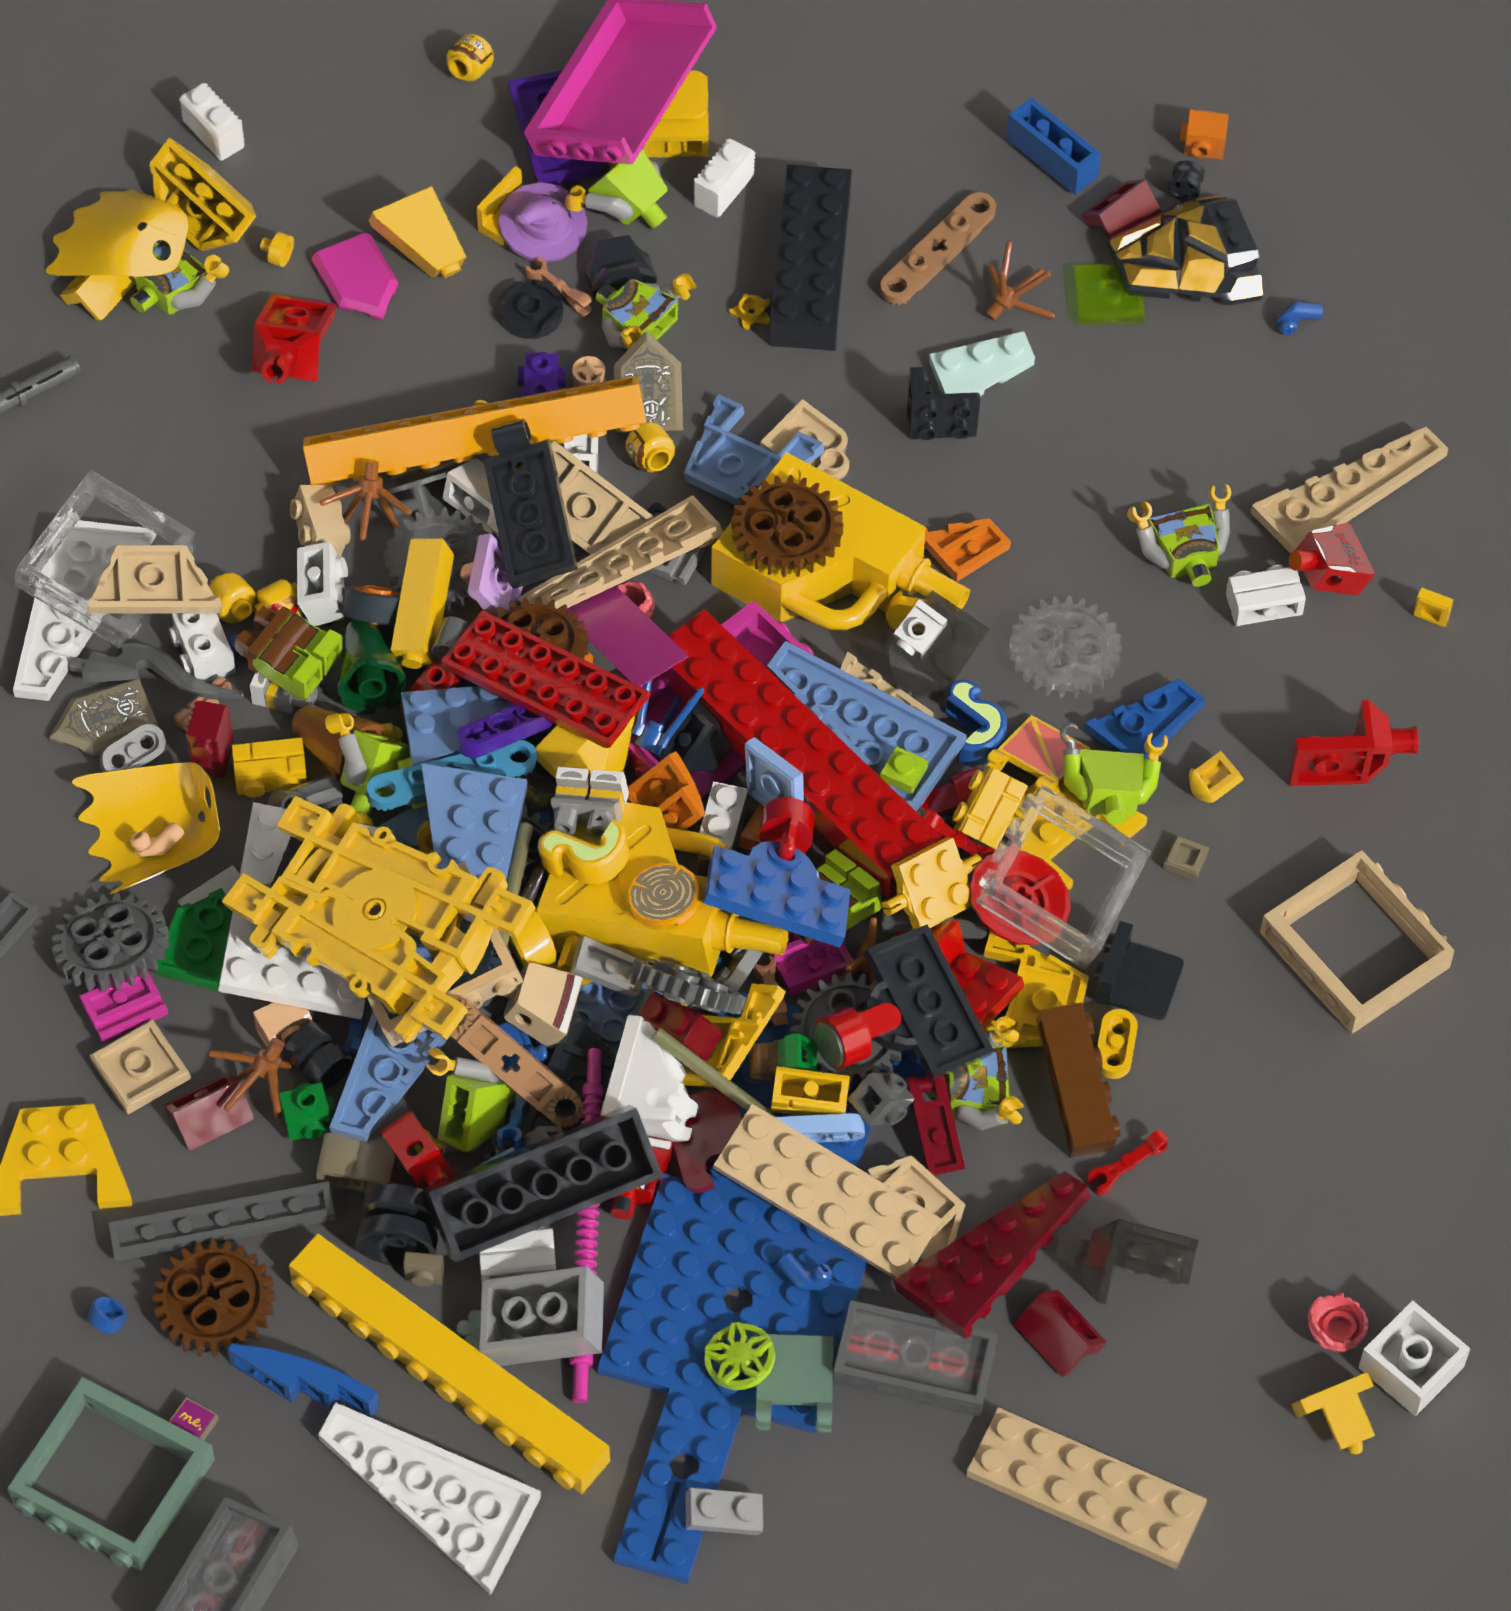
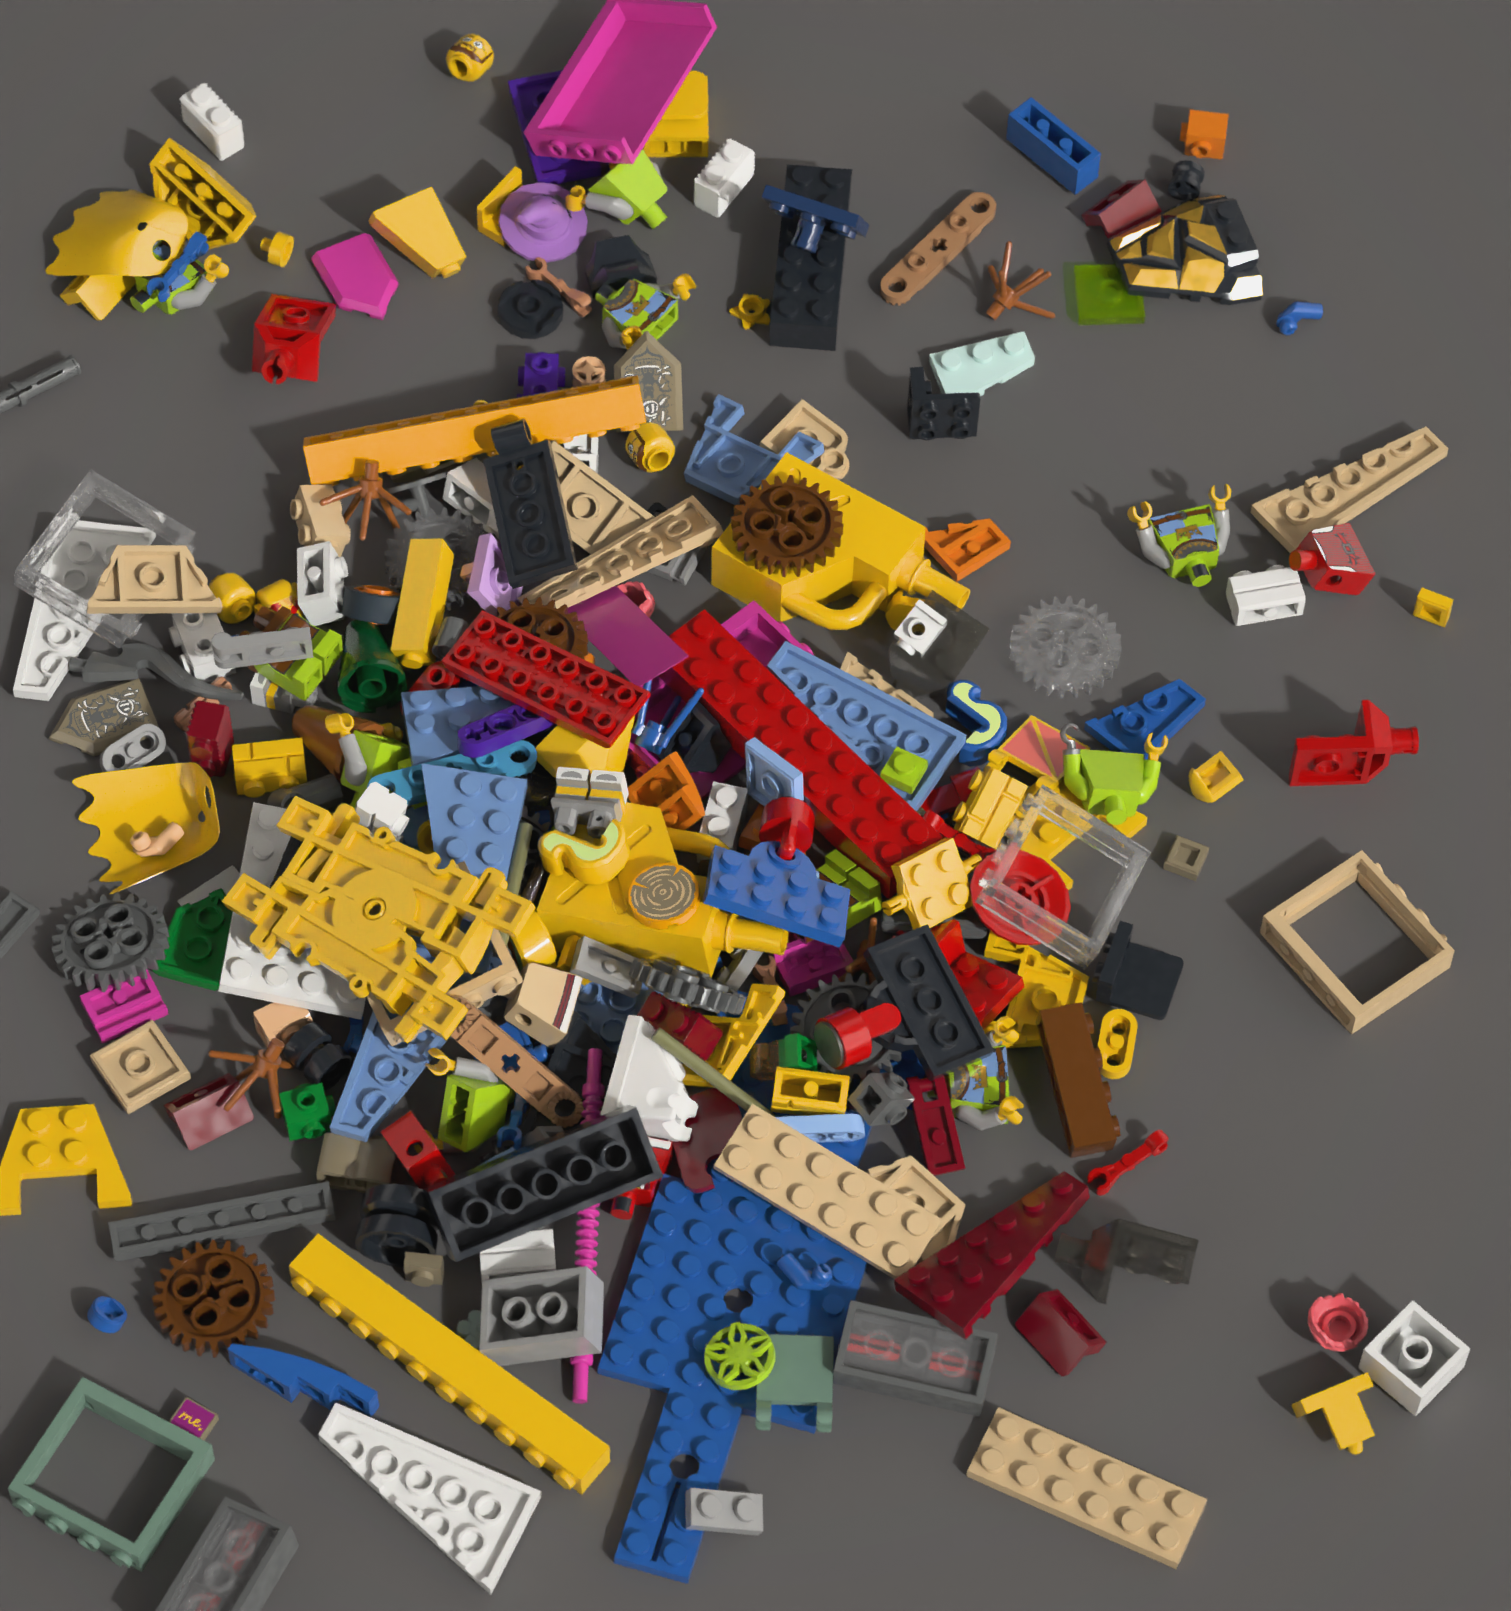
none -> blue piece [147,232,209,302]
none -> light grey plate [211,627,313,669]
none -> white brick [354,782,410,843]
none -> dark blue plate [762,185,870,253]

